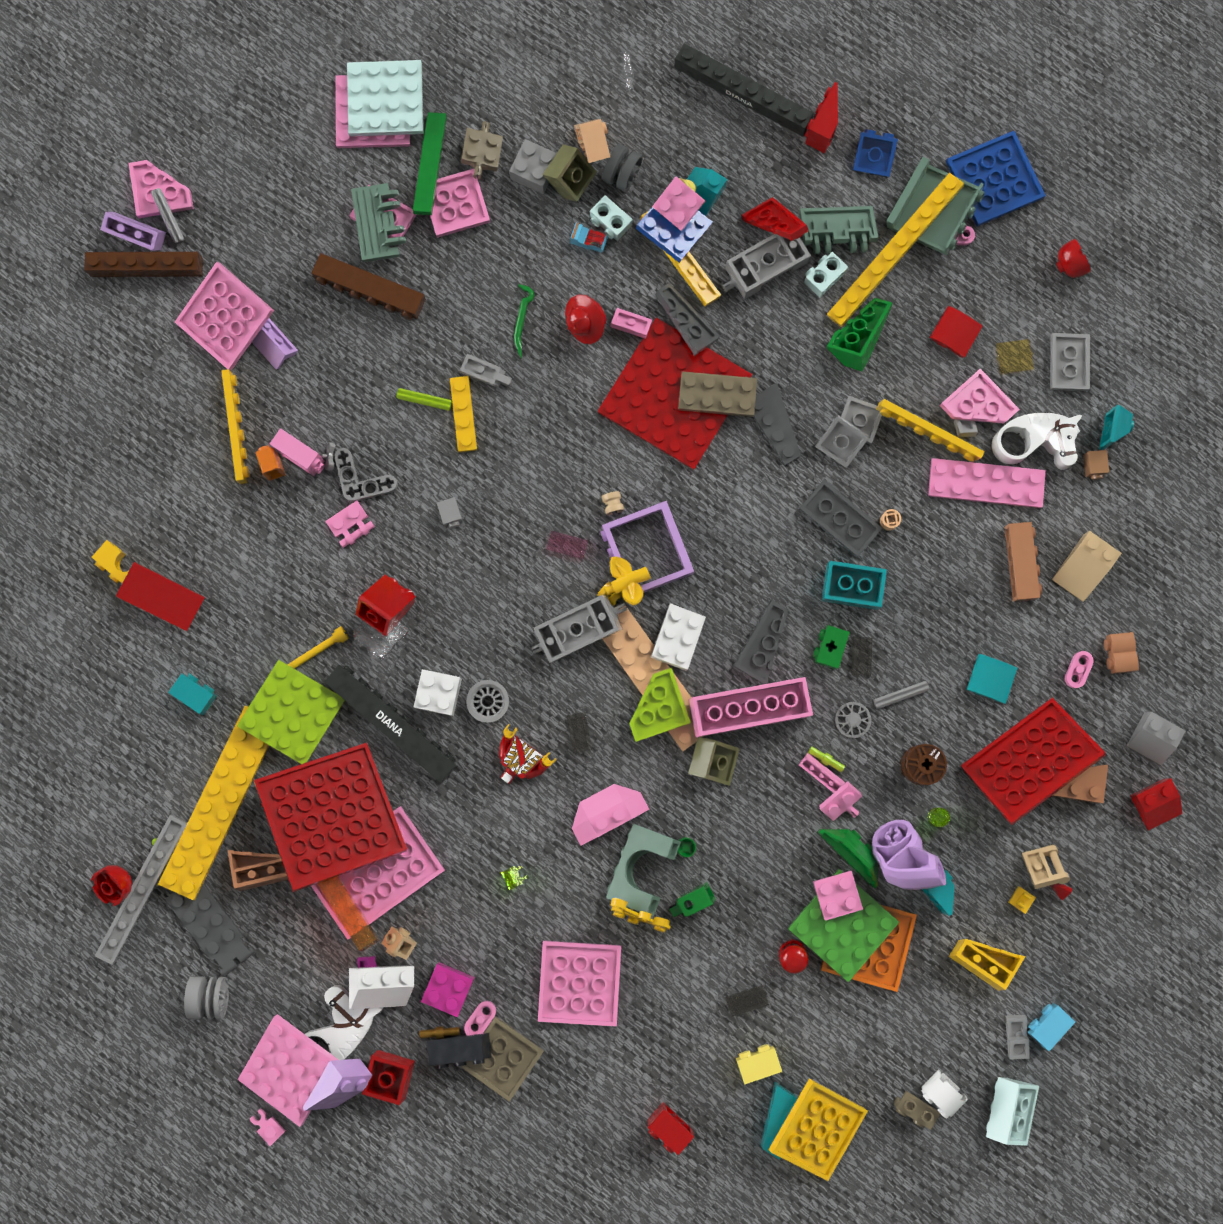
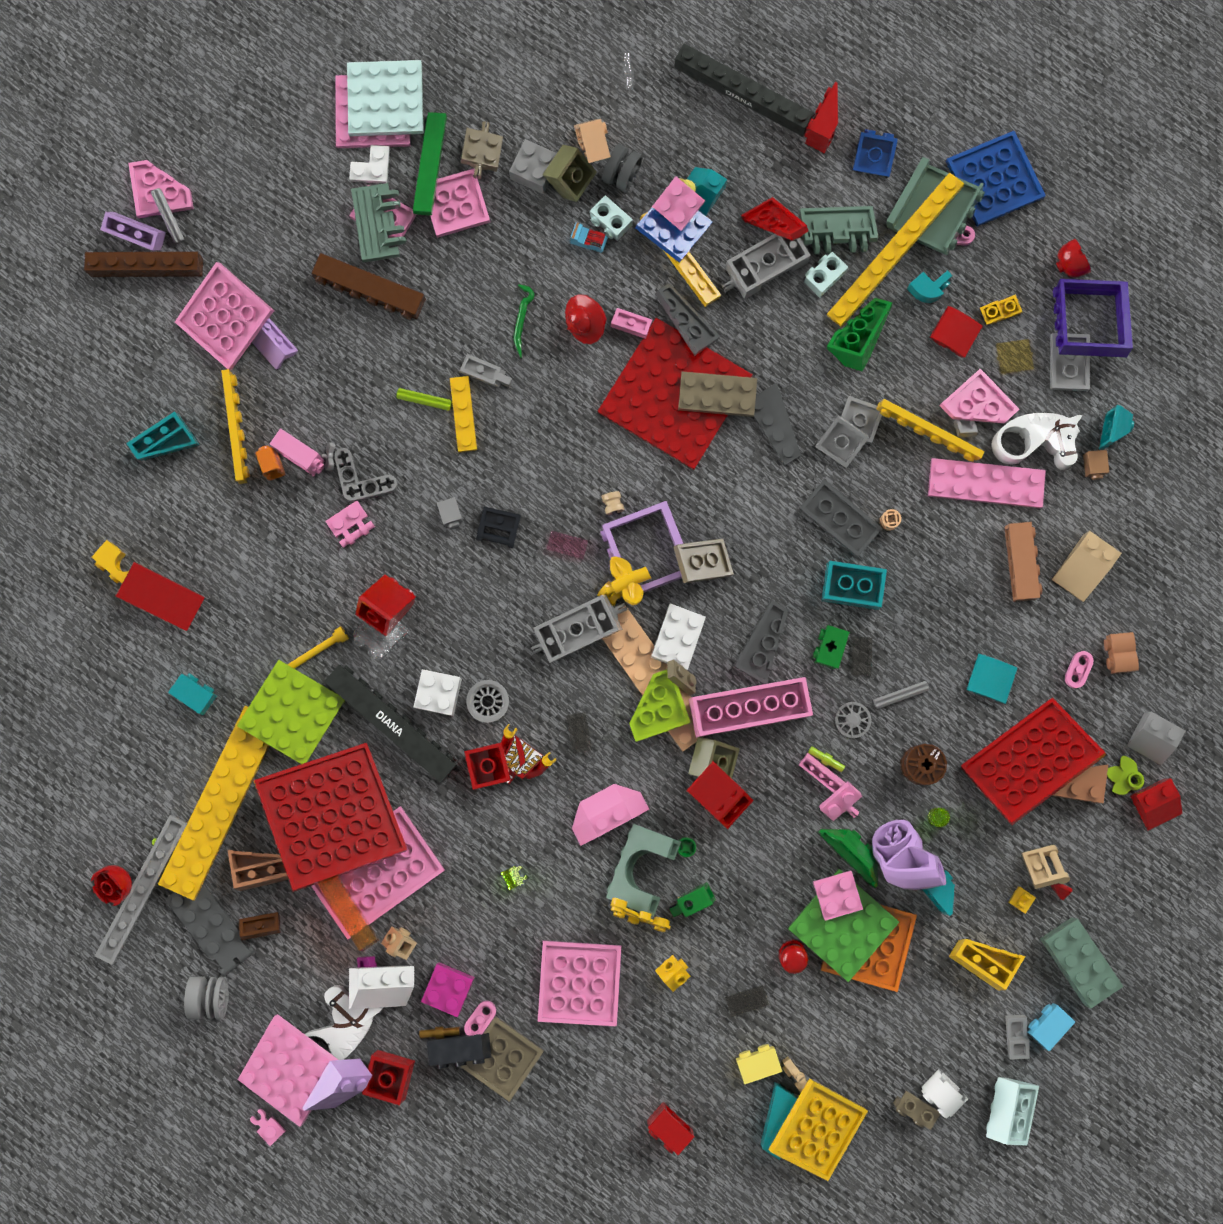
none -> teal wedge [126,411,200,461]
none -> reddish brown plate [239,912,281,940]
none -> white plate [349,145,390,184]
none -> red slope [464,742,511,790]
none -> black plate [476,506,521,548]
none -> yellow brick [655,955,691,992]
none -> dark tan plate [667,659,696,695]
none -> plate [673,539,734,583]
none -> red slope [686,761,754,829]
none -> tan plate [782,1056,807,1093]
none -> teal brick [907,270,953,303]
none -> yellow slope [980,294,1022,325]
none -> sand green brick [1040,917,1124,1008]
none -> dark purple window [1053,279,1133,358]
none -> lime plate [1107,756,1144,795]

